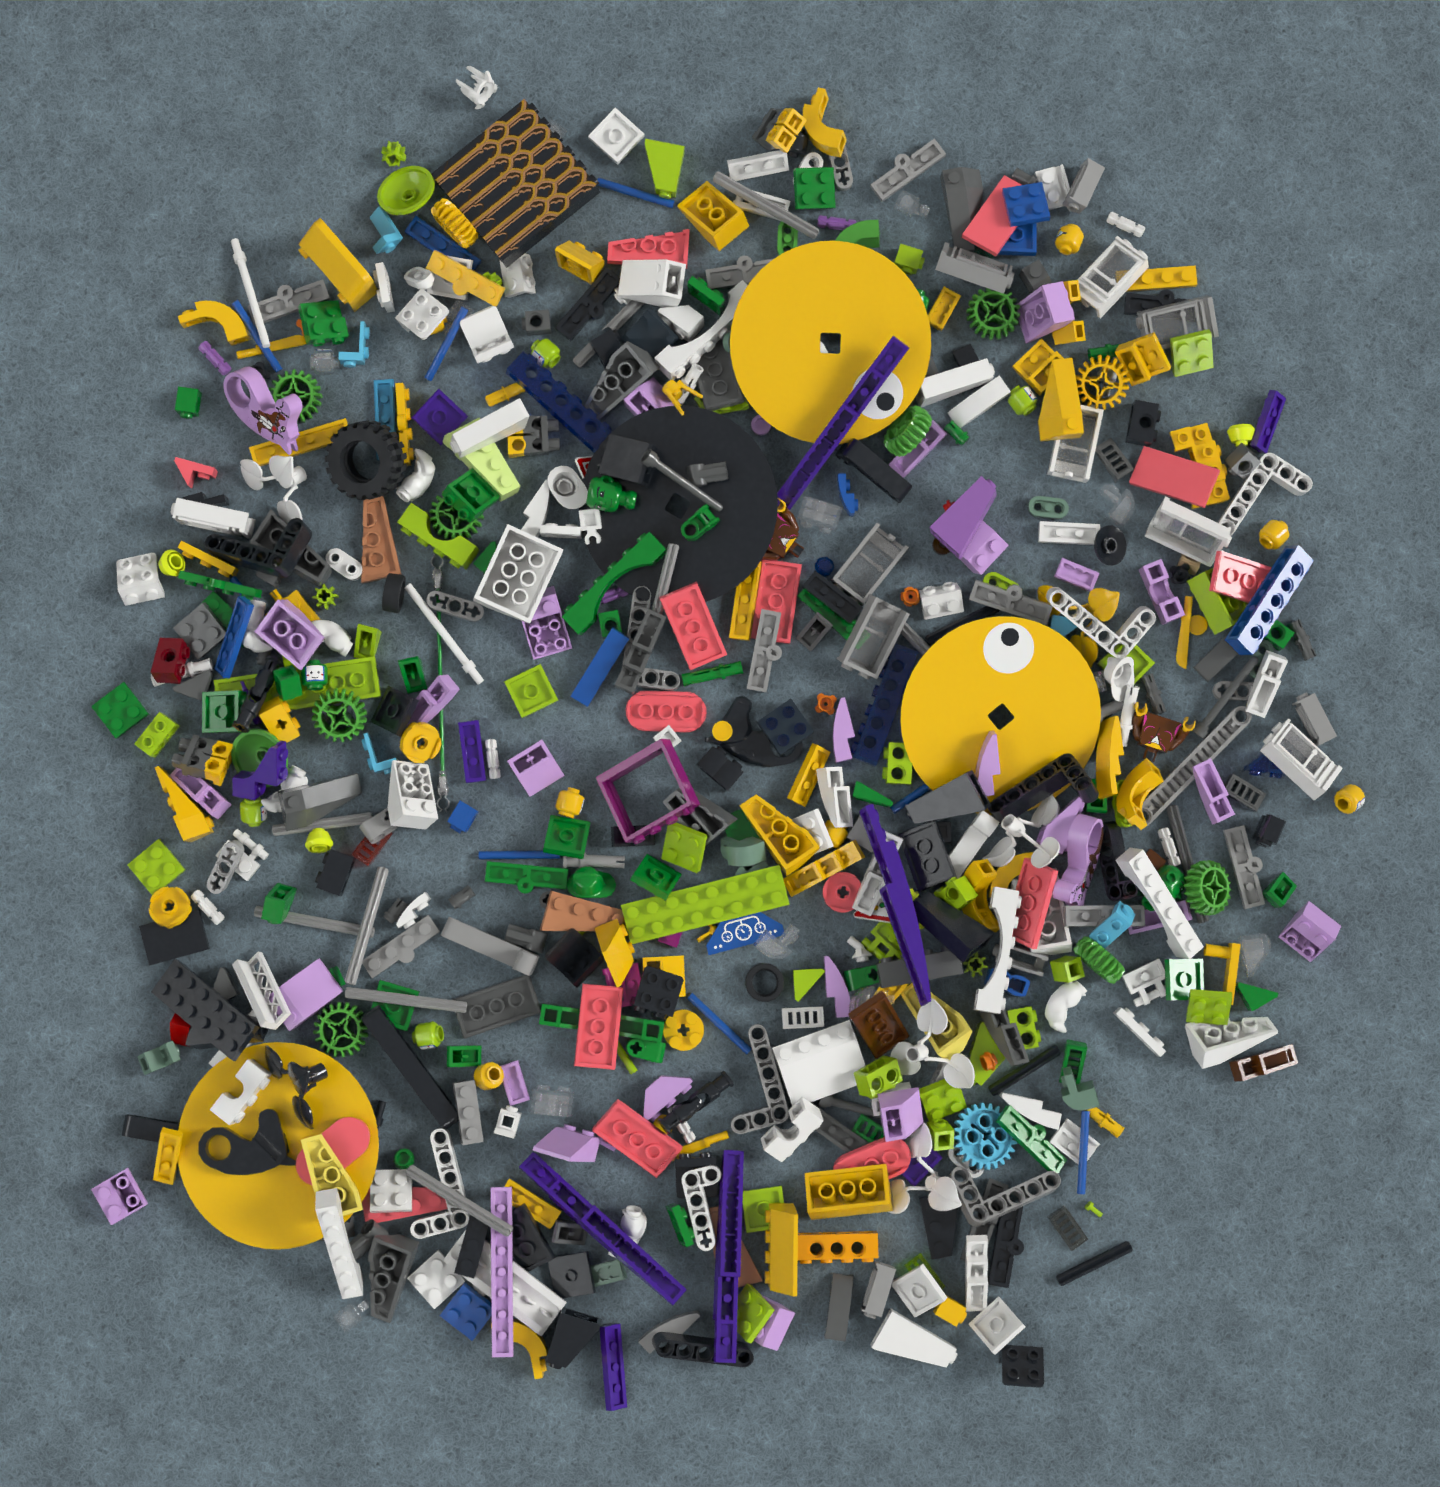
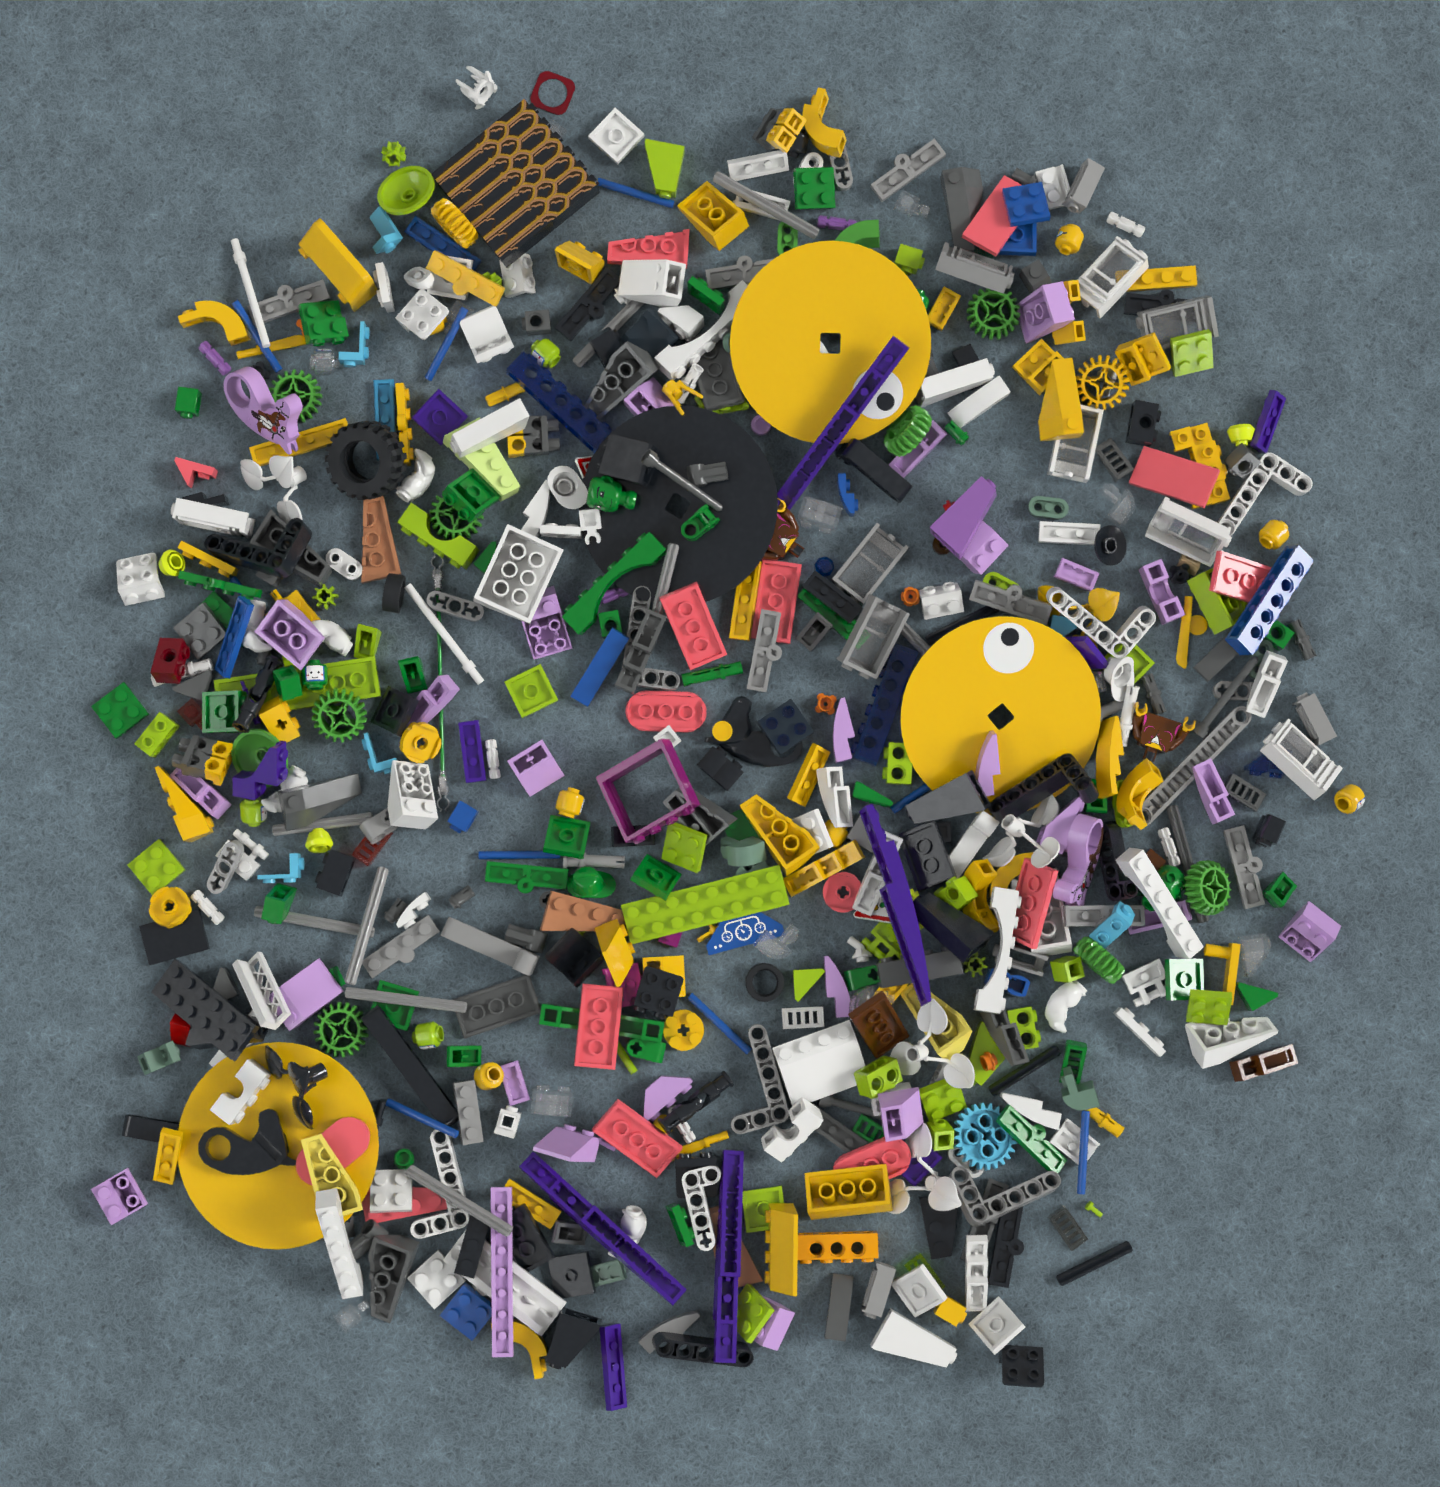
lime head [1008,385,1038,416] -> none
green pin [1088,342,1126,361] -> none
none -> clear red plate [177,698,202,730]
none -> medium azure bracket [257,853,305,883]
none -> blue bar [385,1098,459,1138]
none -> dark red piece [530,71,575,115]
none -> dark purple plate [1065,636,1108,669]

